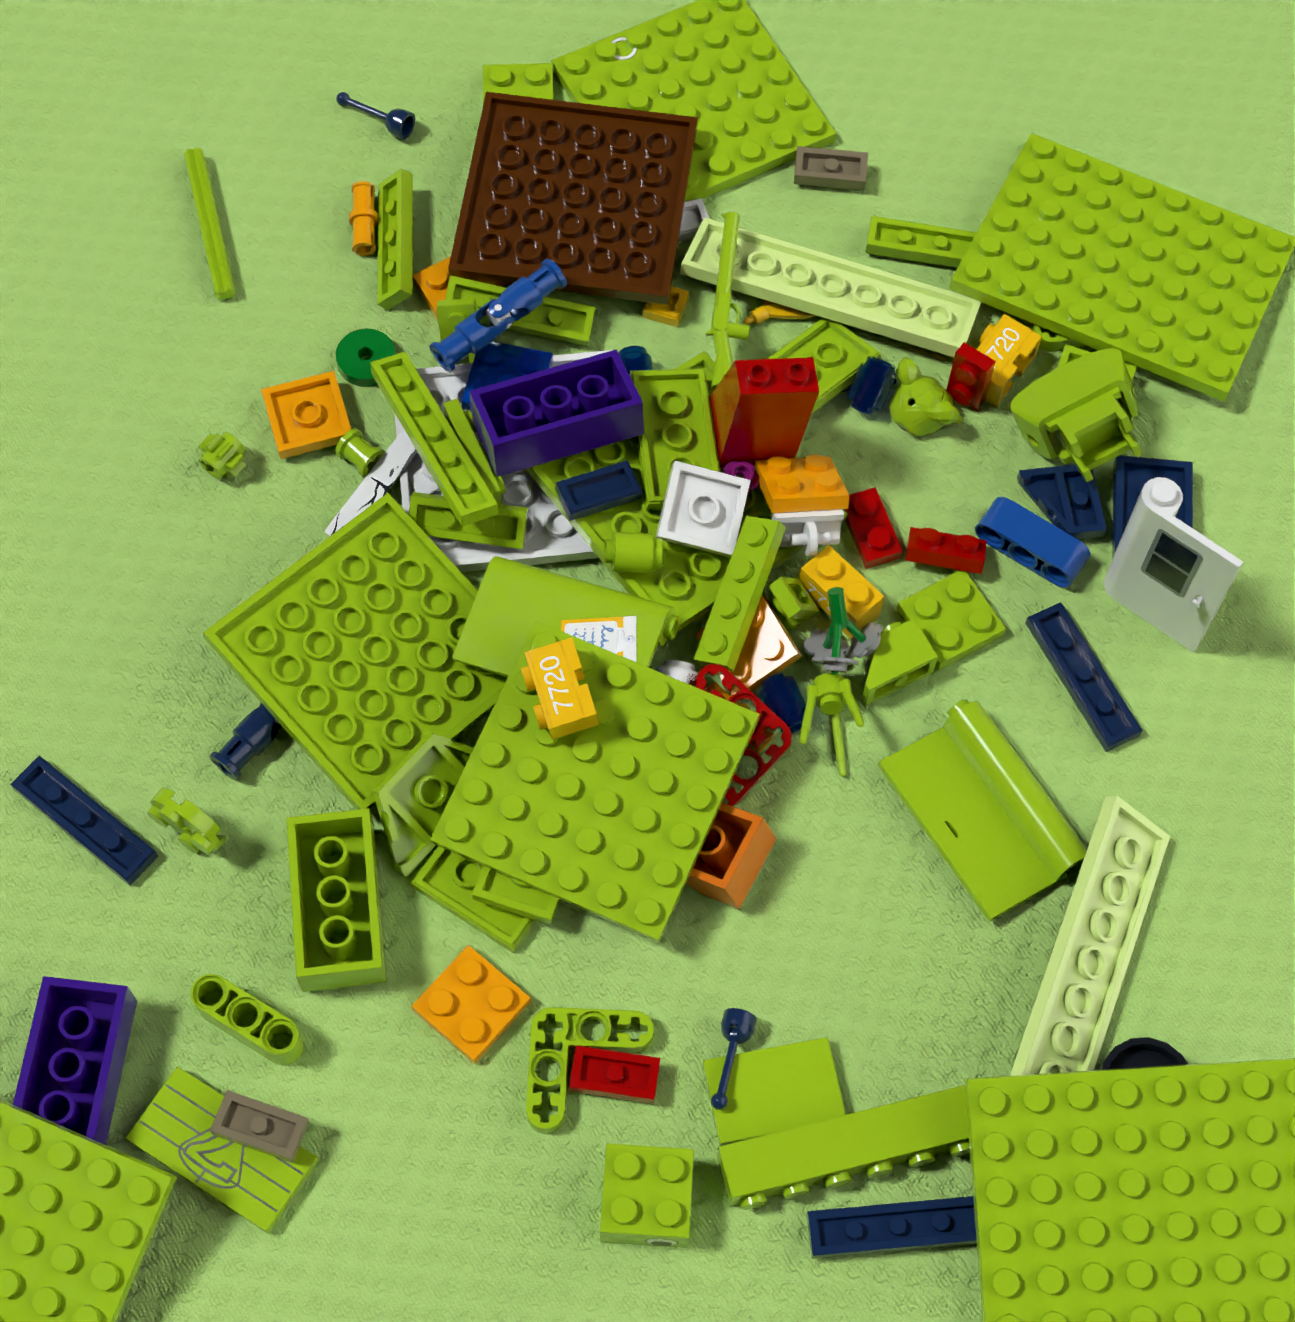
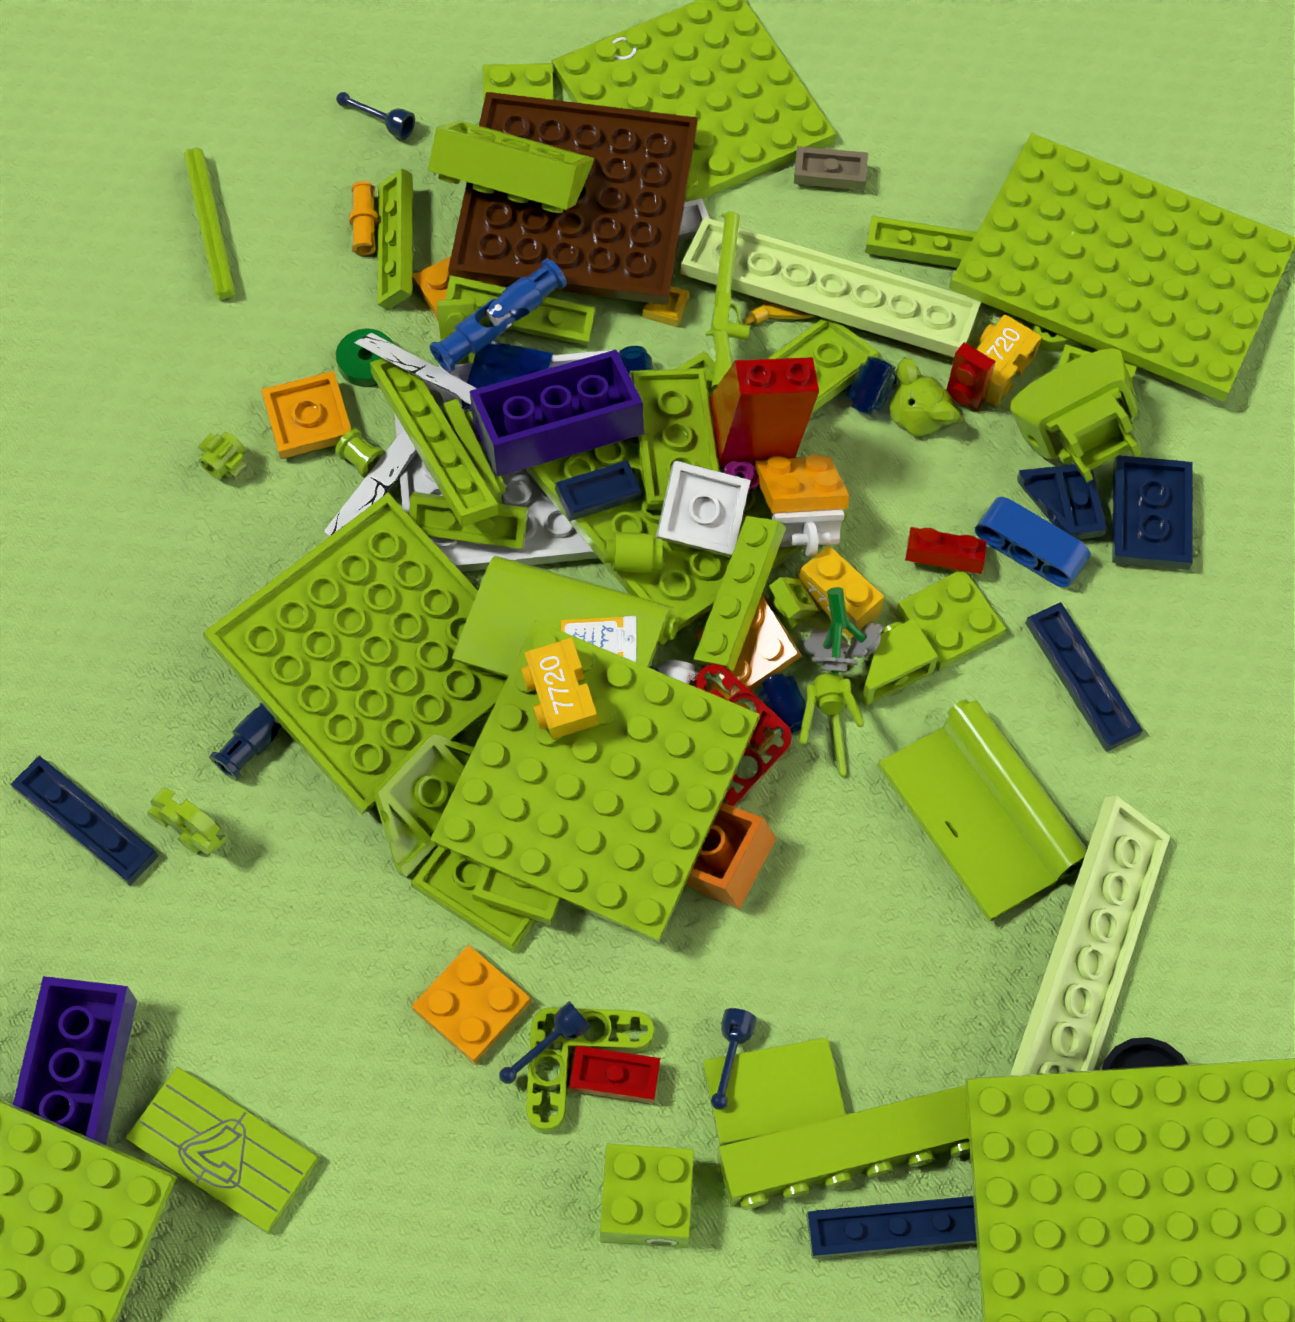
lime beam [190,974,304,1066] -> none
dark tan plate [210,1090,310,1163] -> none
lime brick [286,808,387,992] -> none
red plate [844,487,903,569] -> none
white door [1104,477,1243,653] -> none
none -> white sticker [354,333,477,404]
none -> lime slope [428,120,594,213]
none -> dark blue hinge [499,1001,591,1084]

